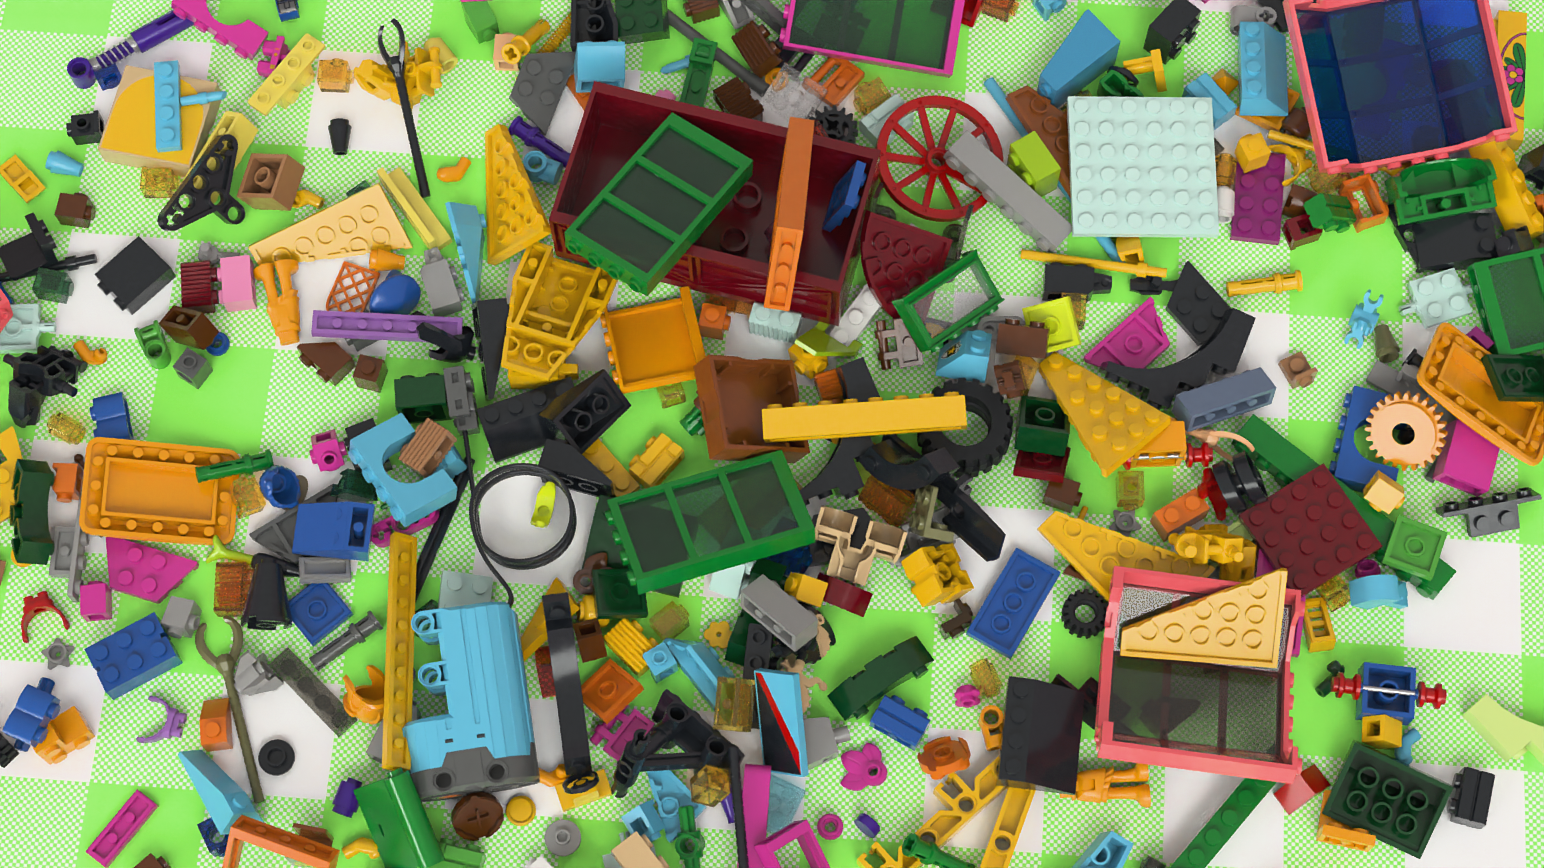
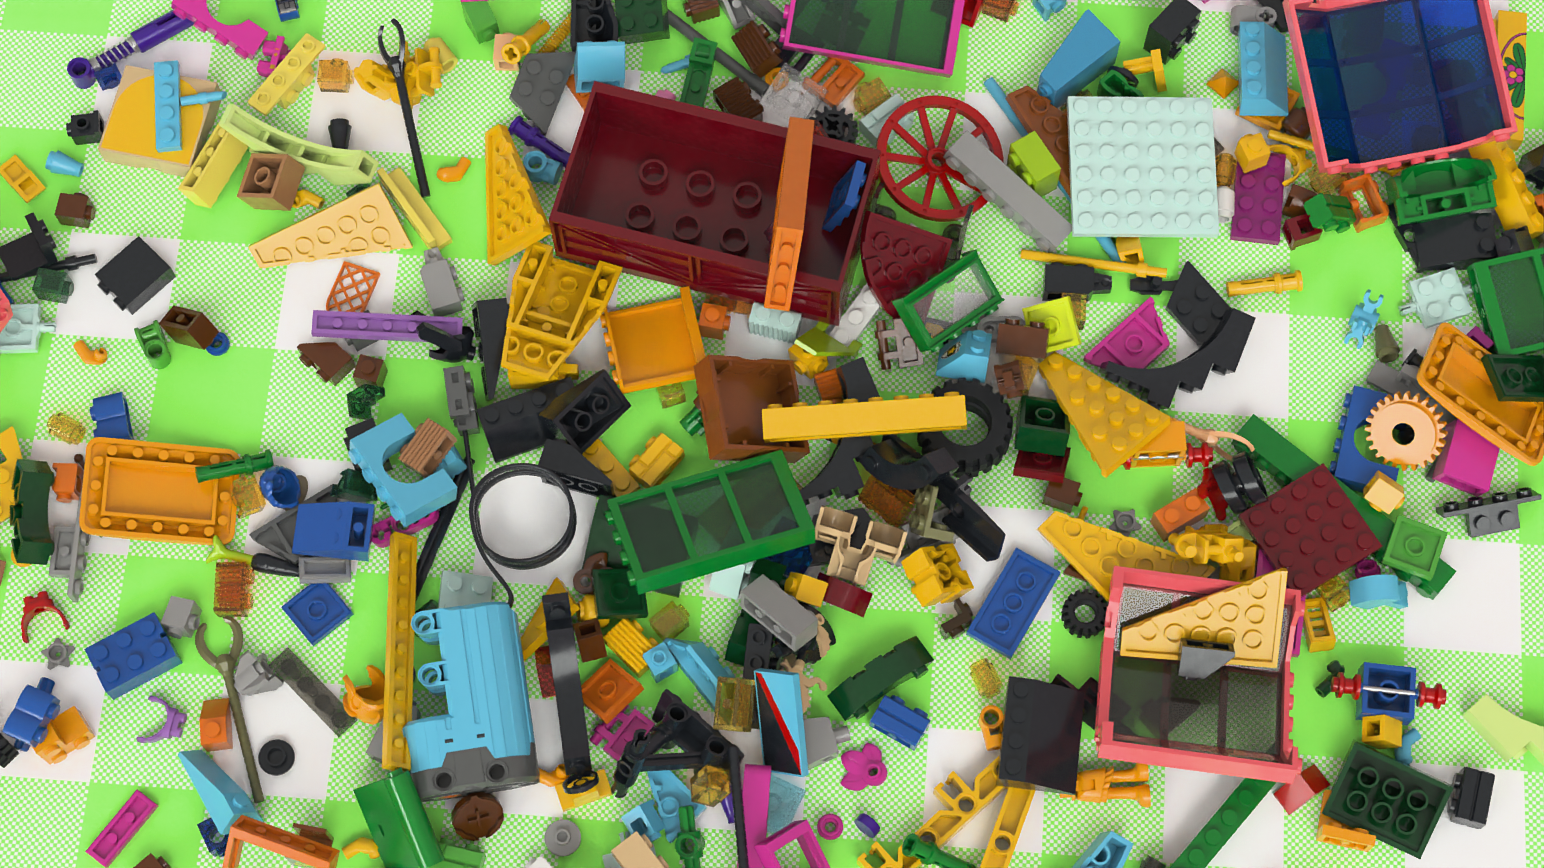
black piece [3,345,88,428] -> none
dark pink brick [80,581,112,622] -> none
dark pink wing [106,537,199,604] -> none
clear yellow brick [140,166,179,198] -> none
black beam [157,134,245,231] -> none
dark grey brick [172,347,213,390] -> none
dark red brick [180,260,219,314] -> none
light grey piece [198,243,240,265] -> none
bright pink brick [217,255,257,312] -> none
black cone [240,559,292,630] -> none
light orange piece [253,259,301,346] -> none
dark pink brick [309,429,348,472] -> none
dark grey pin [309,610,384,671] -> none
dark purple brick [332,777,363,818] -> none
light orange cone [369,248,405,272] -> none
blue piece [369,269,421,315] -> none
dark green brick [394,373,452,424] -> none
medium azure wedge [445,202,487,305] -> none
yellow piece [506,796,536,826] -> none
neon yellow helmet [530,481,556,528] -> none
window [565,113,753,296] -> none
yellow plant [704,621,732,649] -> none
orange plate [917,736,971,780] -> none
dark pink plate [954,685,981,708] -> none
clear yellow brick [1115,471,1145,511] -> none
sand blue brick [1172,367,1277,432] -> none
medium azure brick [1182,72,1237,130] -> none
medium nougat bracket [1278,351,1318,389] -> none
none -> yellowish green arch [218,104,379,186]
none -> clear green bracket [346,384,385,420]
none -> slope [1177,638,1235,681]

